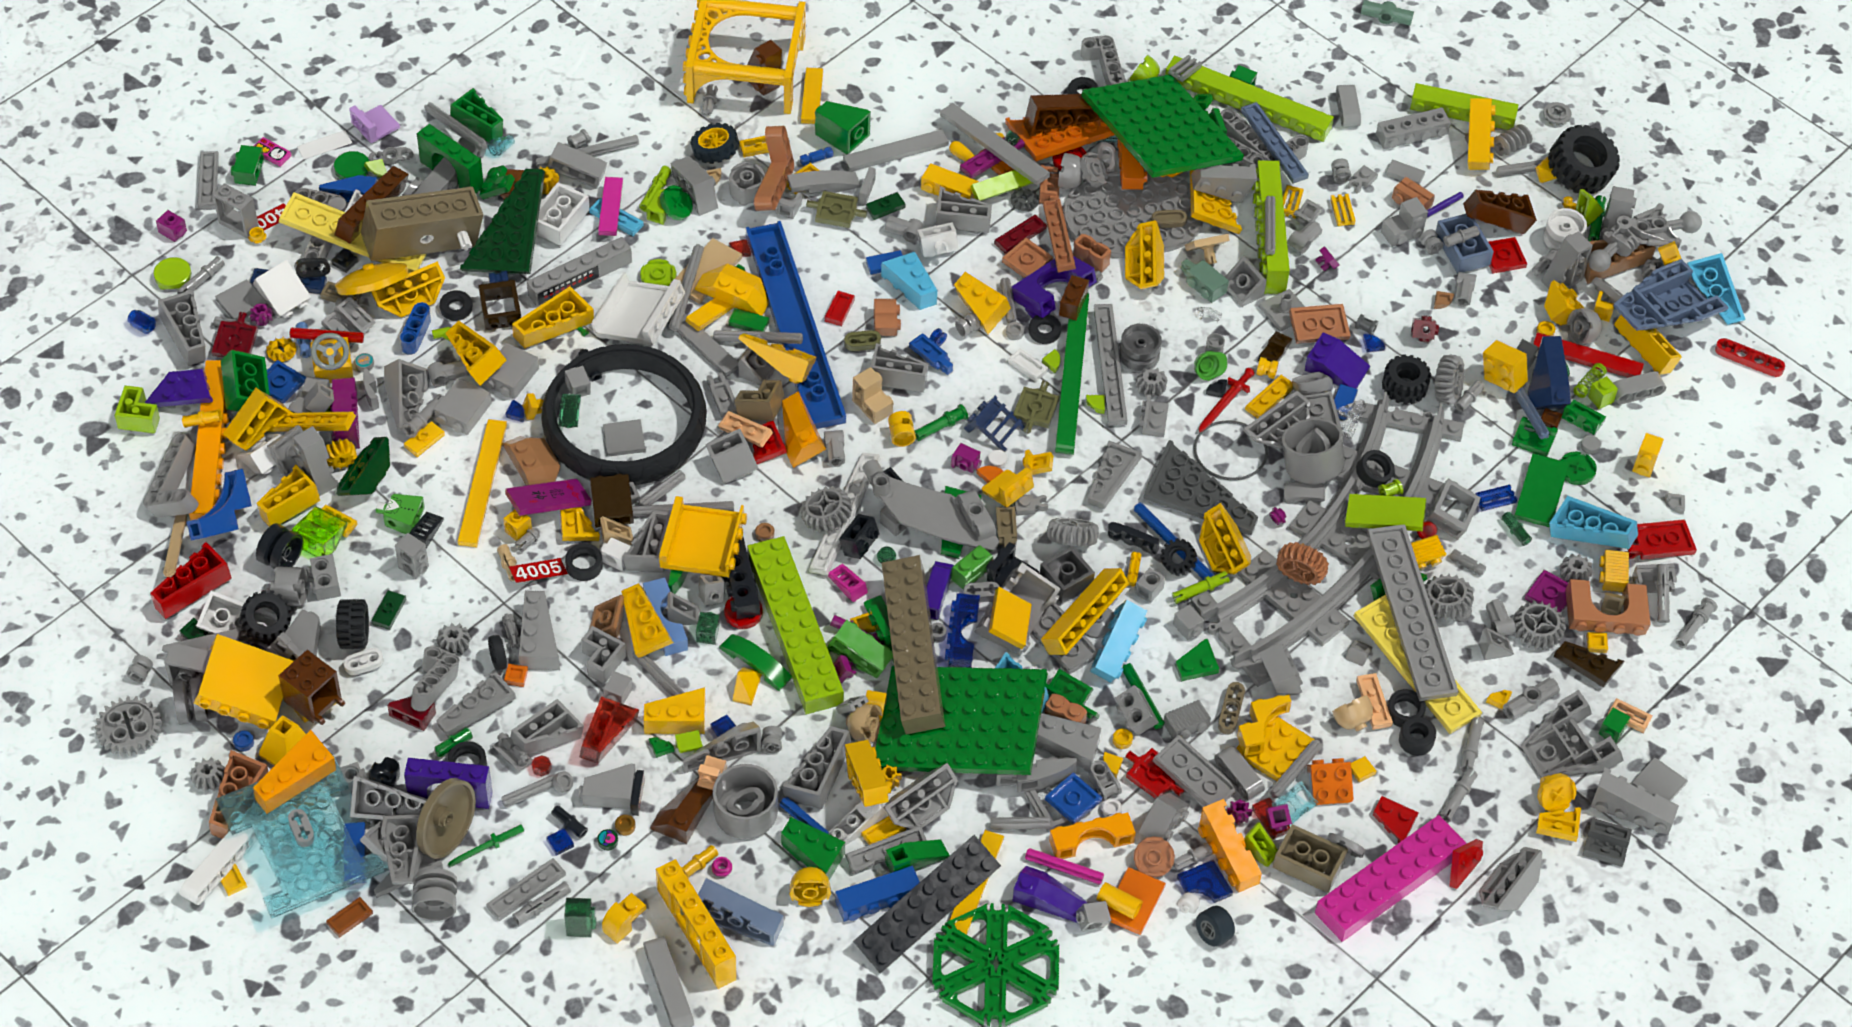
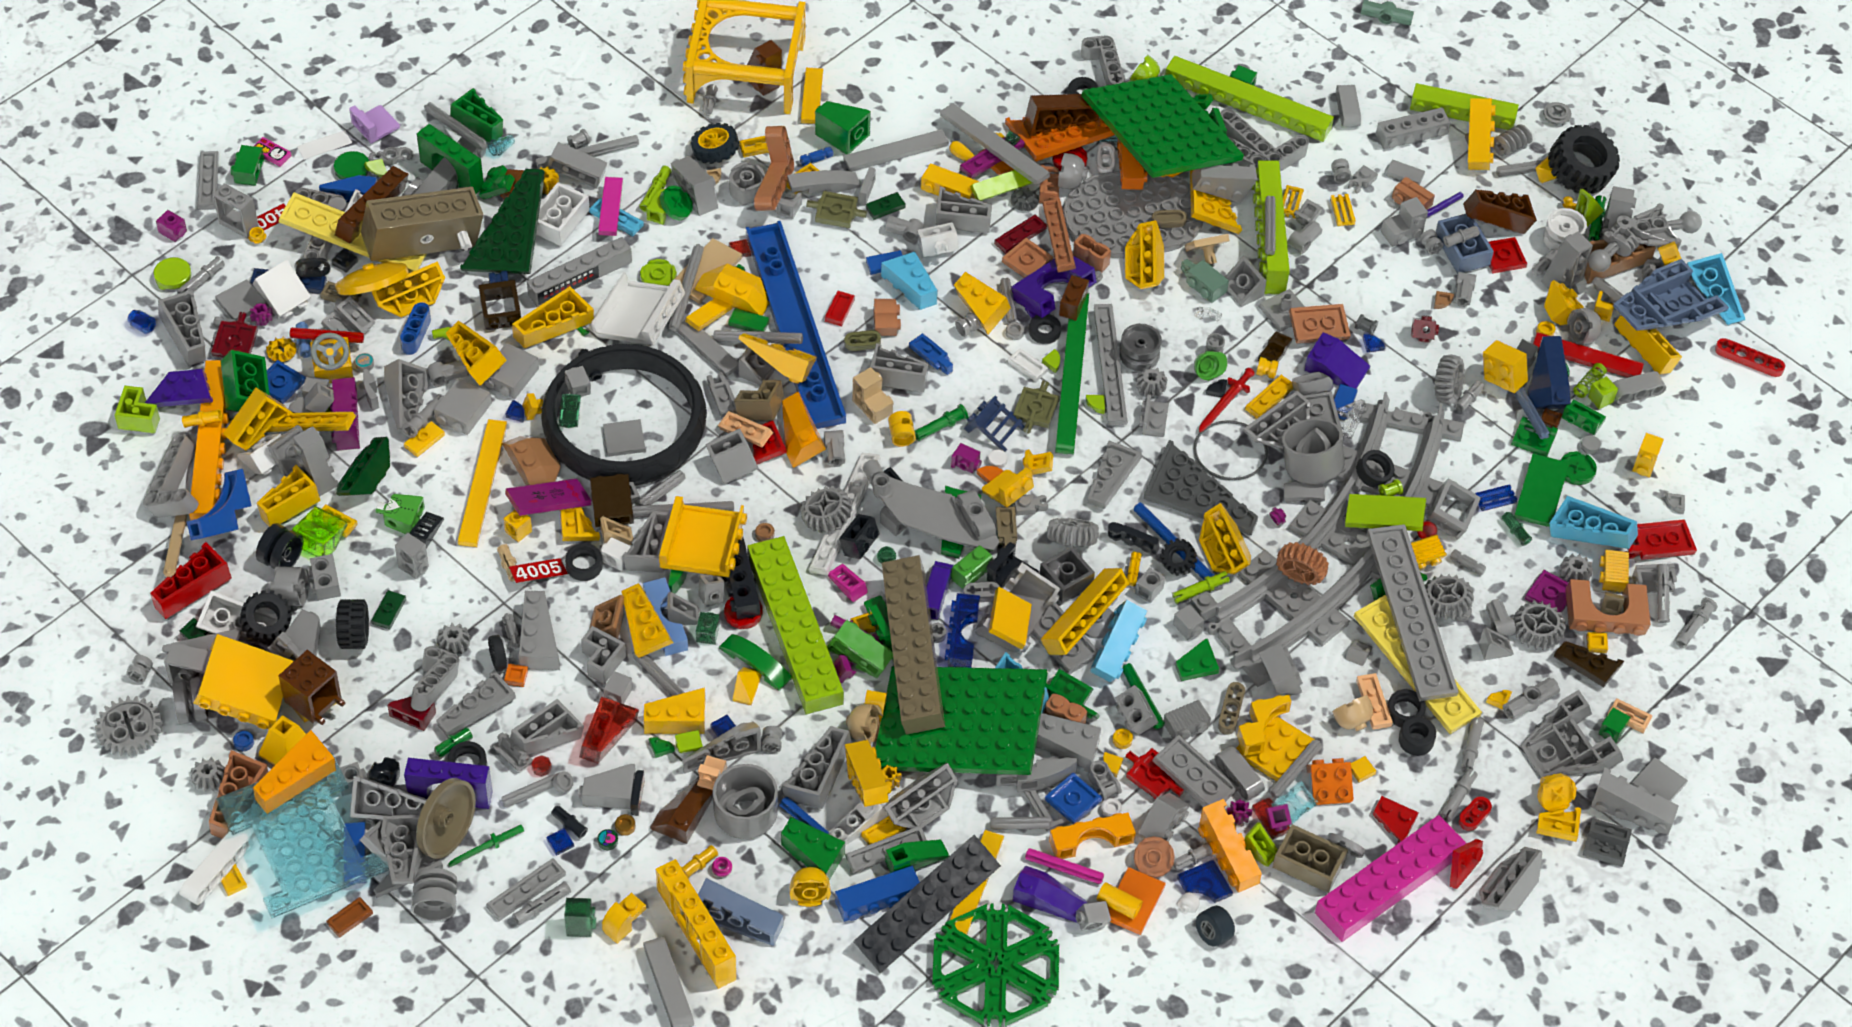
light grey beam [288,809,314,847] -> none
yellow gear [326,438,357,470] -> none
white plate [344,648,384,675] -> none
black tyre [439,290,473,321] -> none
light grey pin [515,528,540,552] -> none
light grey tile [836,695,869,714] -> none
clear blue bush [930,328,947,346] -> none
light grey tile [1080,152,1108,187] -> none
light grey tile [1168,55,1202,82] -> none
sand blue tile [1241,102,1309,184] -> none
magenta tile [1315,246,1340,271] -> none
black tyre [1382,354,1431,405] -> none
none -> red plate [1458,797,1492,831]

